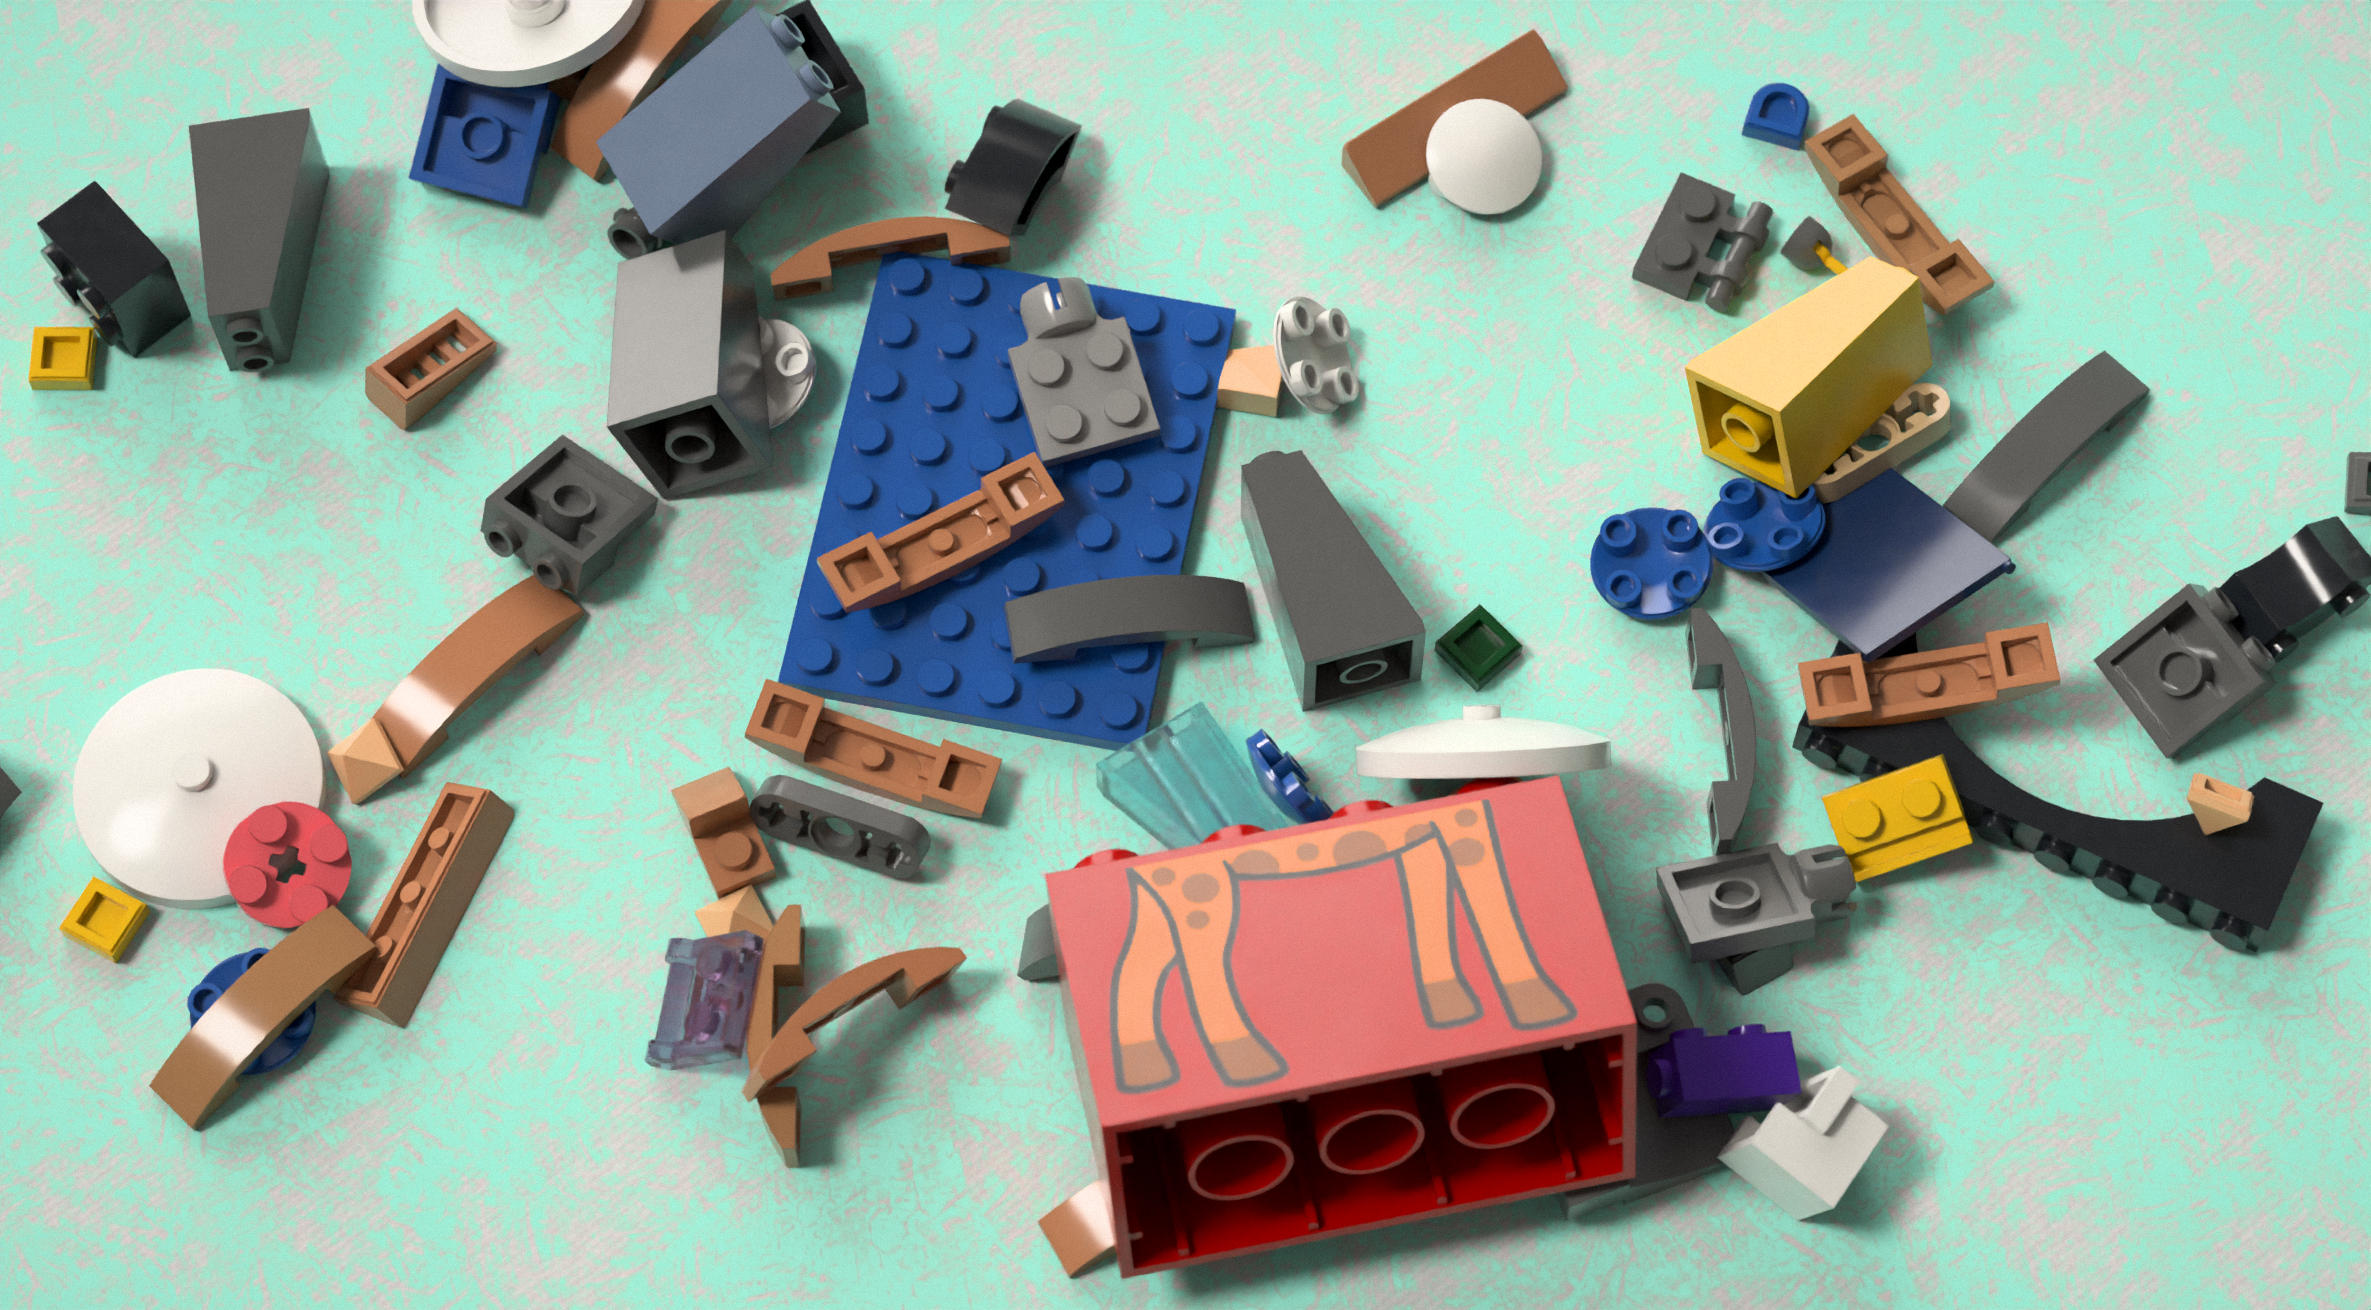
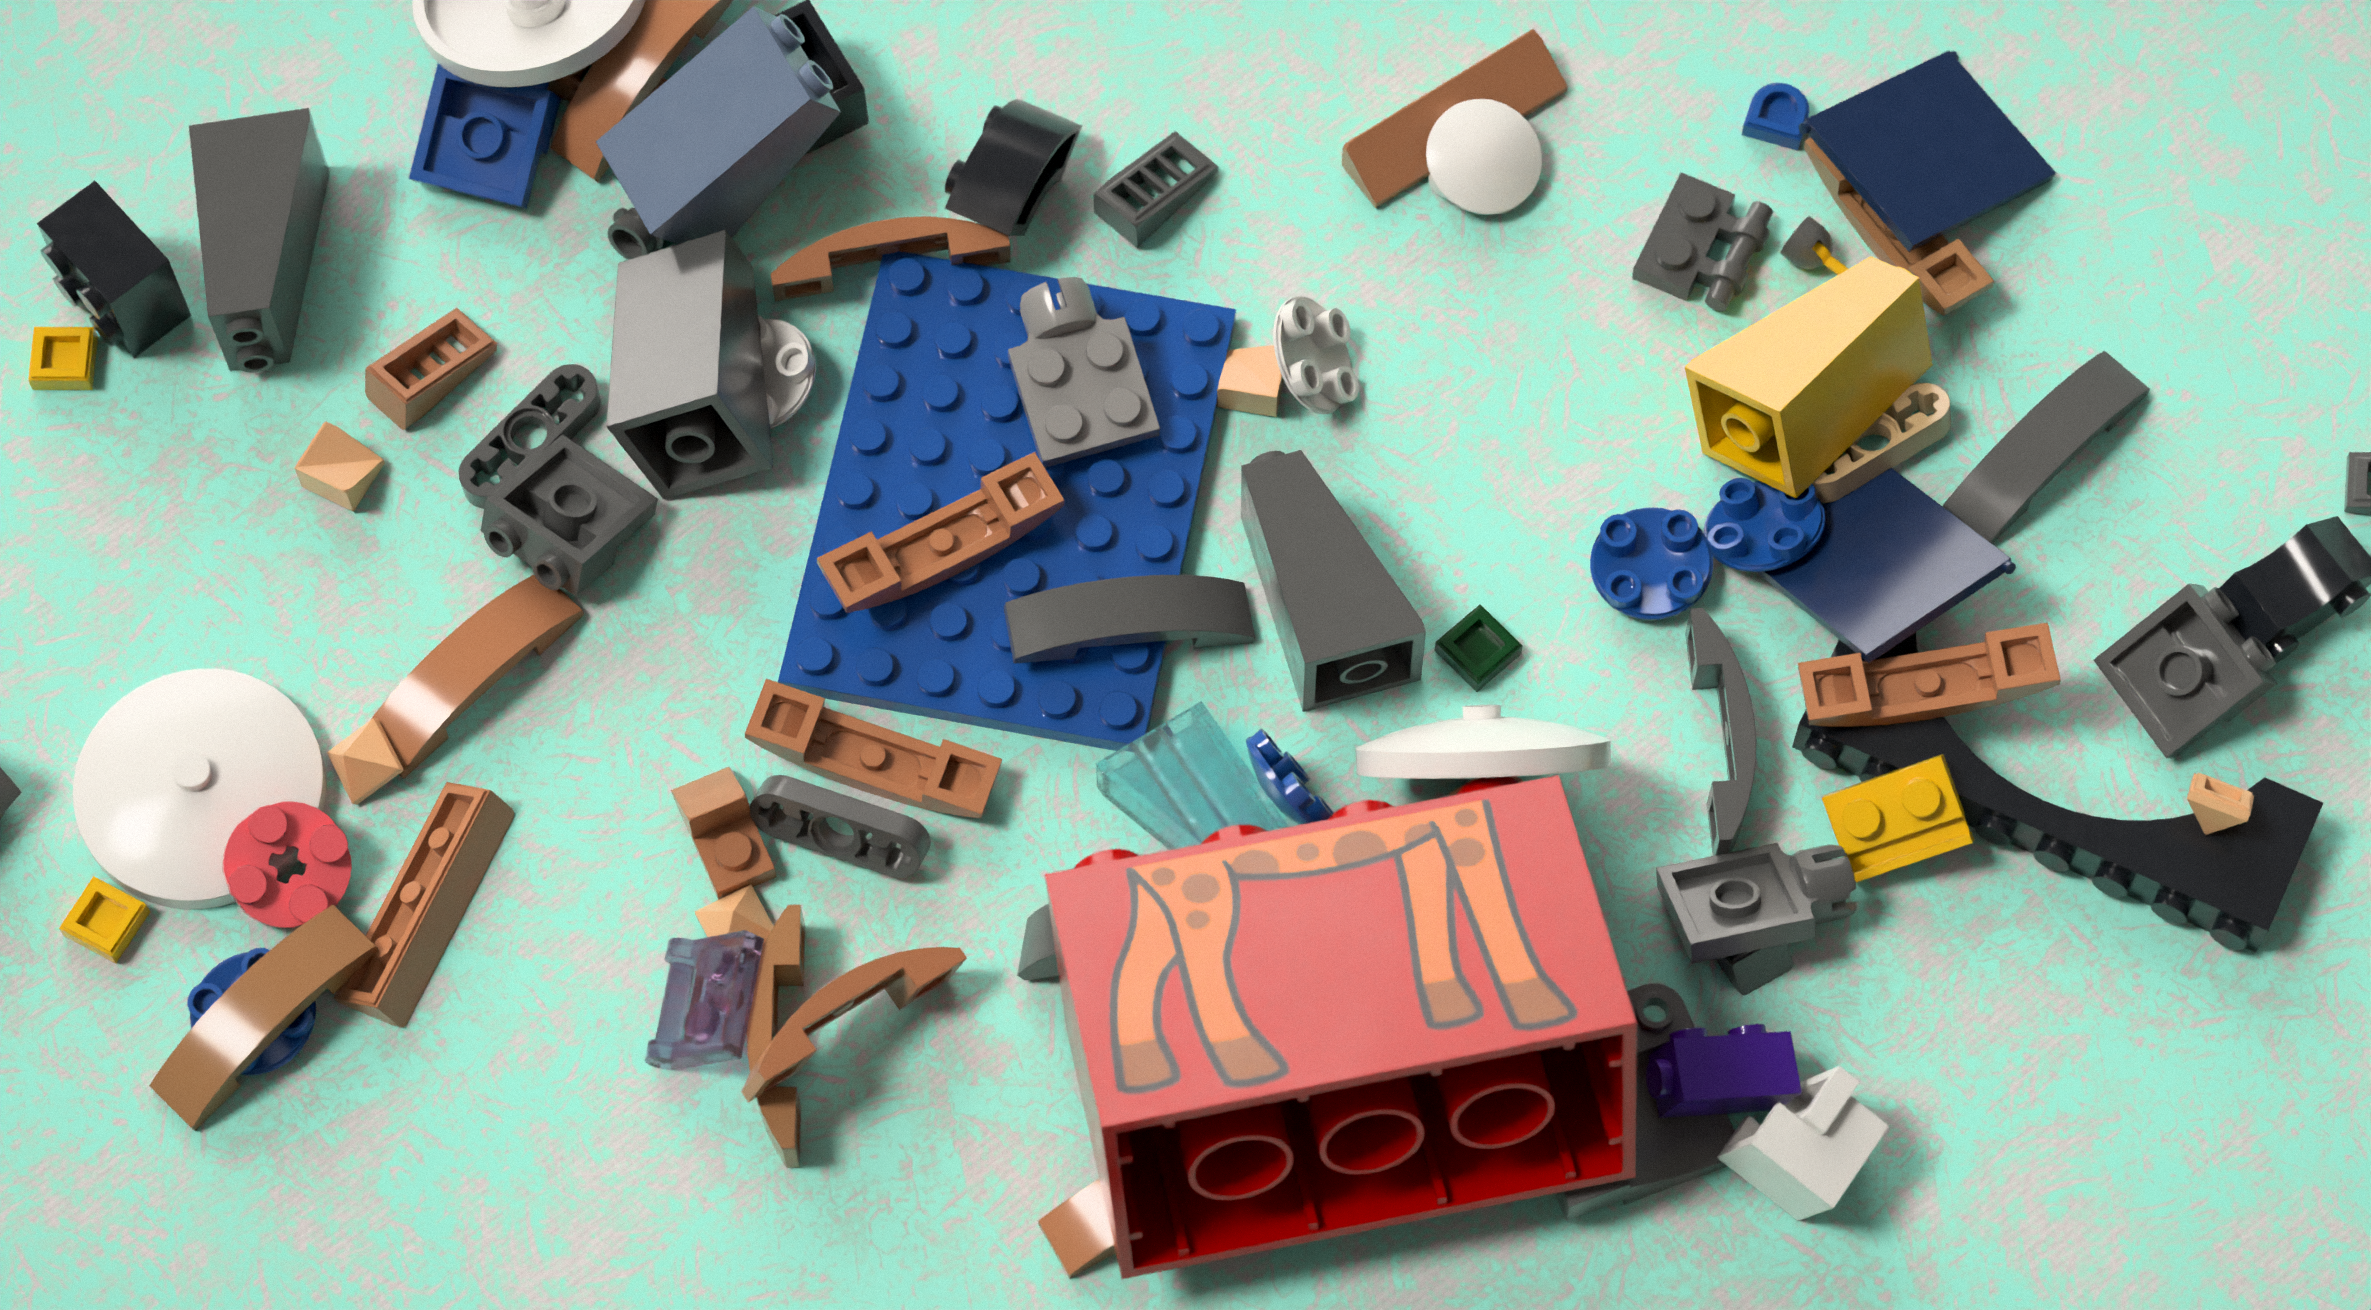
none -> light nougat slope [295,421,385,512]
none -> dark grey beam [459,364,601,509]
none -> dark grey slope [1093,131,1218,248]
none -> dark blue piece [1799,50,2056,252]

